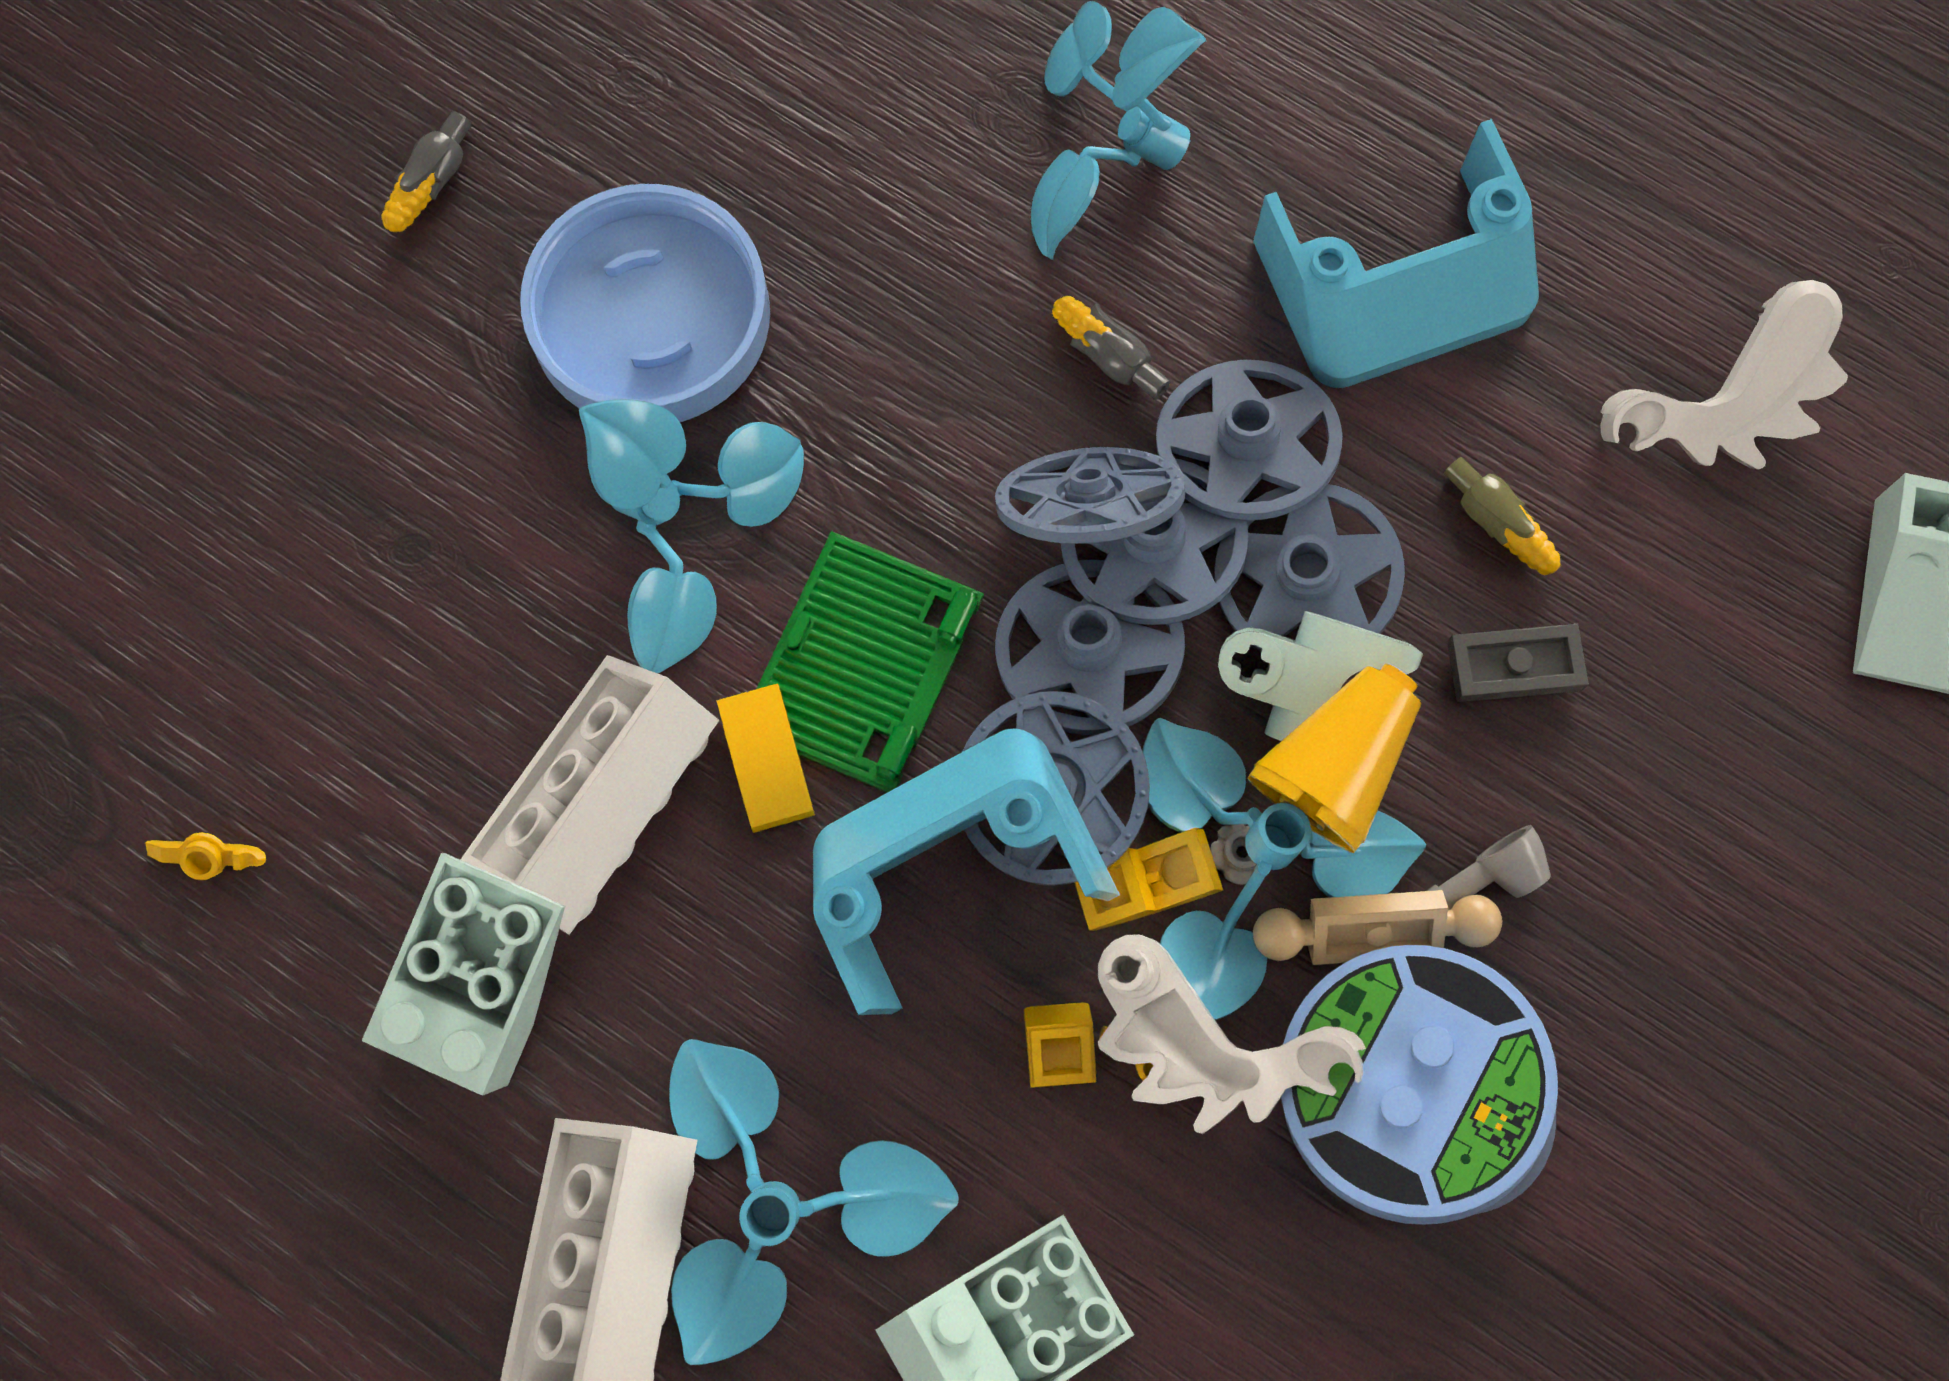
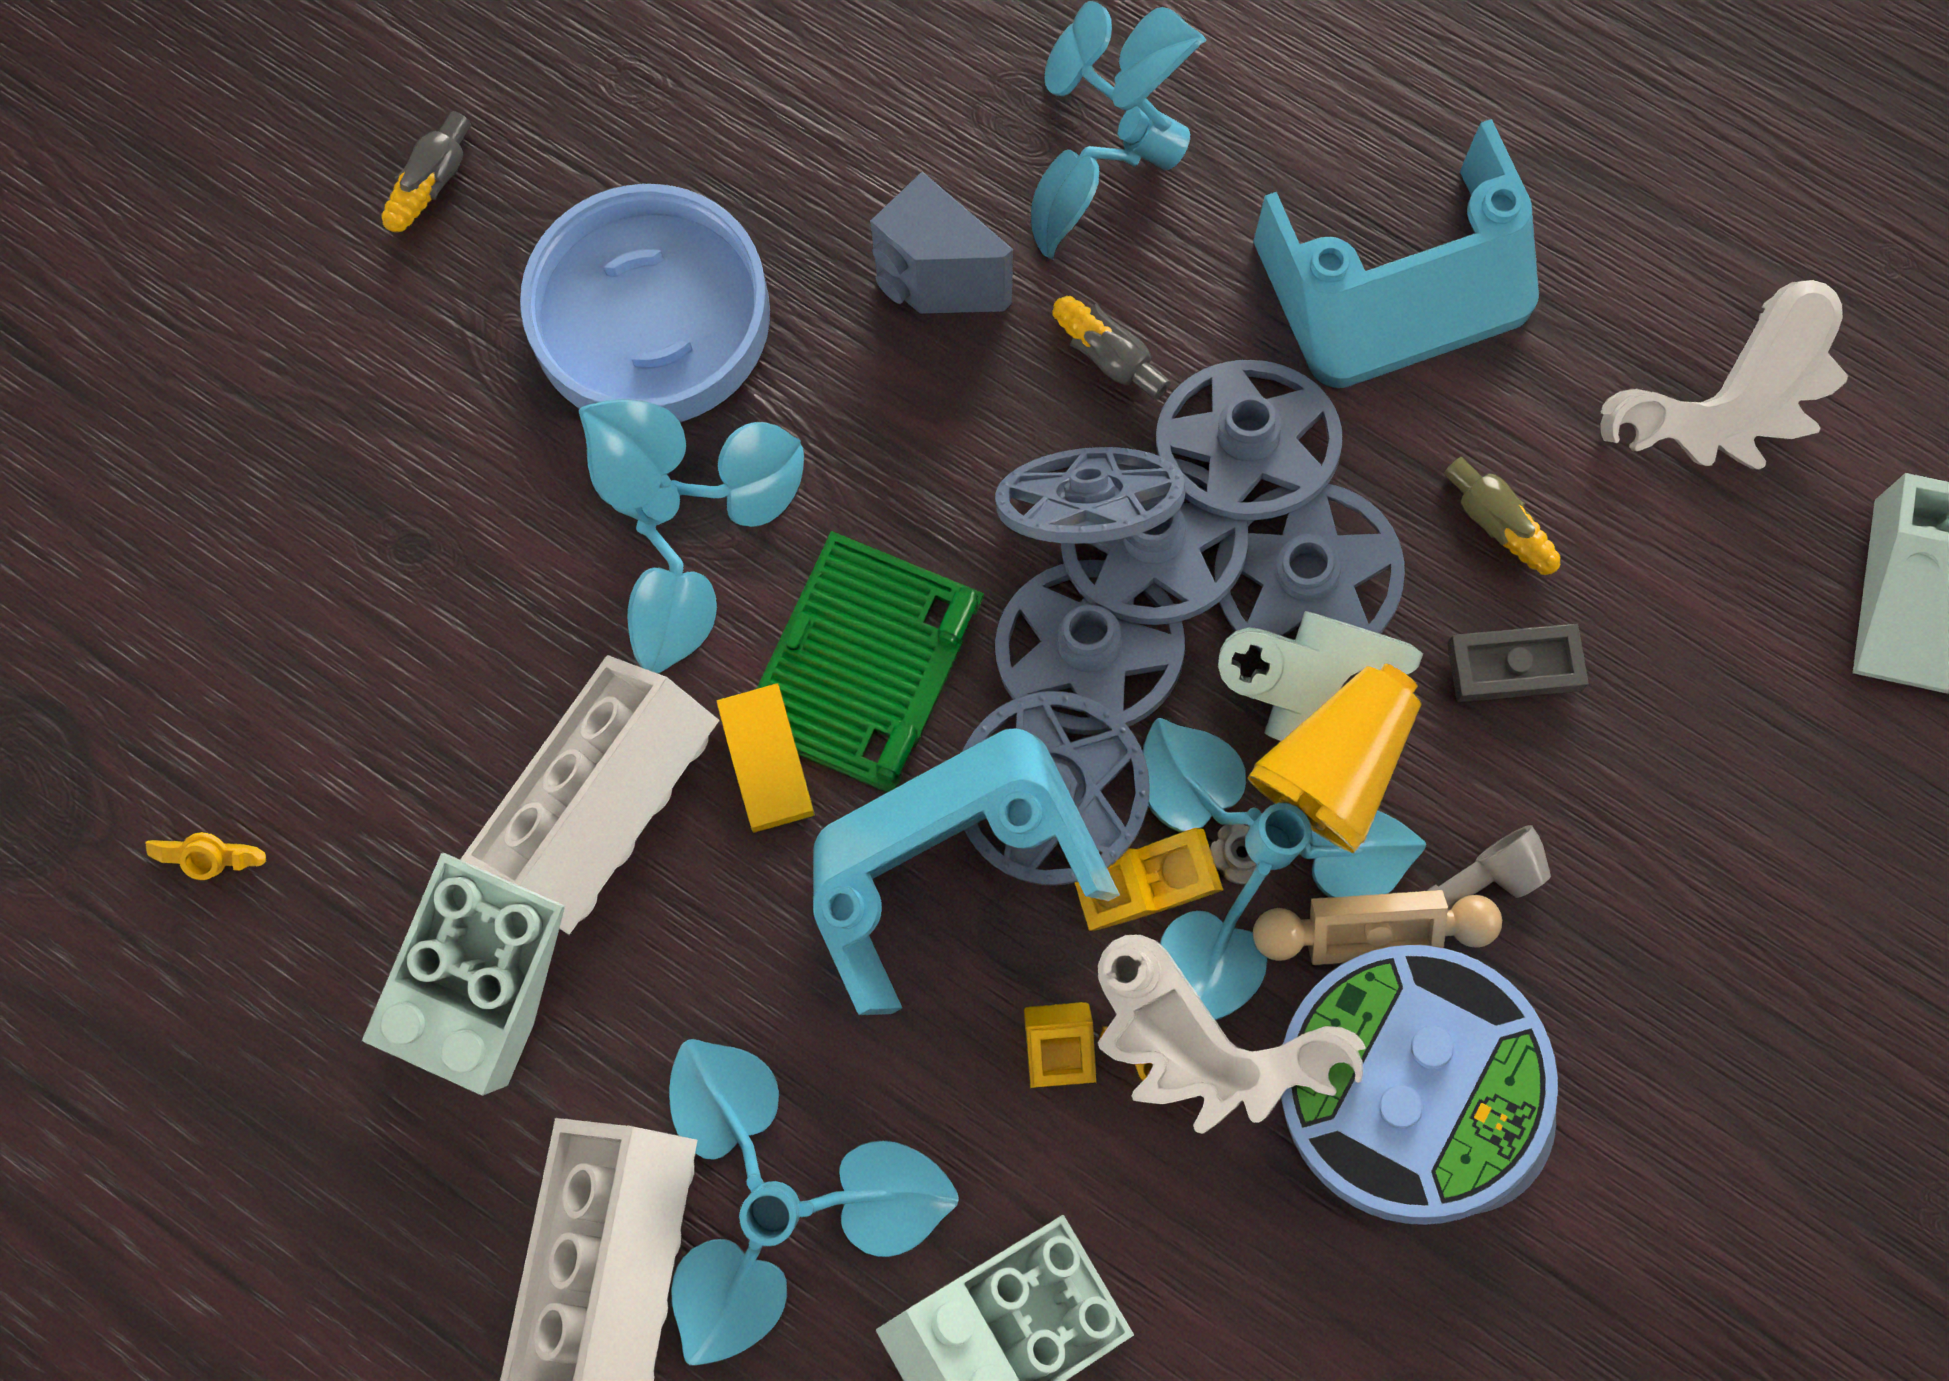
none -> sand blue slope [870,171,1013,314]

